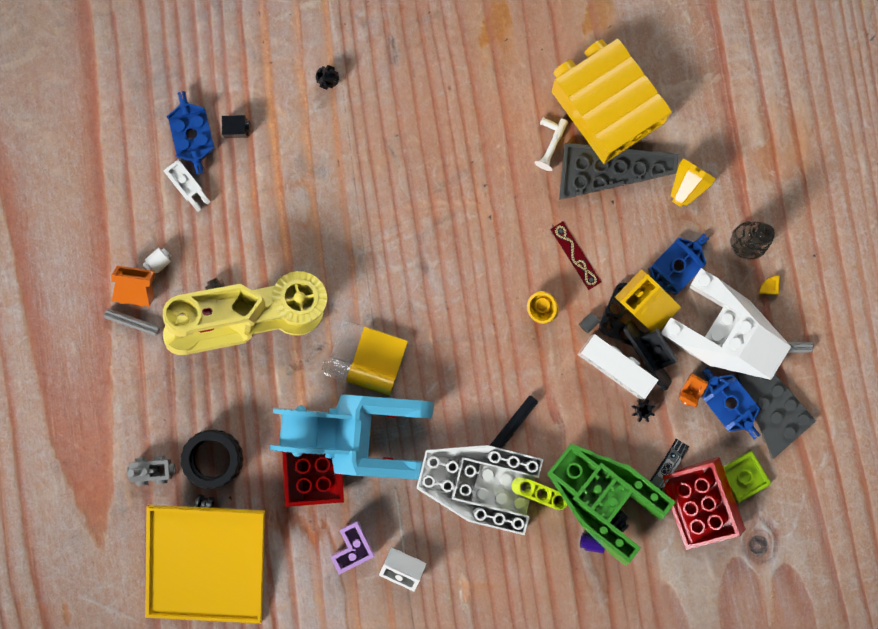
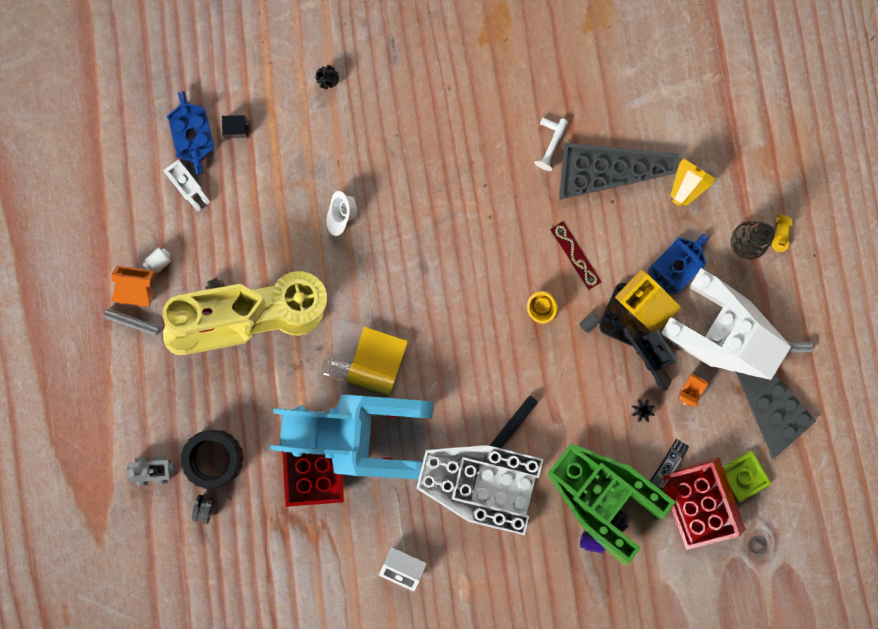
yellow tile [145,504,265,624] -> none
lavender brick [331,520,375,575] -> none
neon yellow beam [511,477,567,510] -> none
yellow brick [551,39,672,164] -> none
white brick [577,334,658,399] -> none
blue plate [702,367,760,439] -> none
yellow tile [758,276,780,295] -> none
none -> white piece [326,191,357,236]
none -> yellow piece [772,215,793,252]

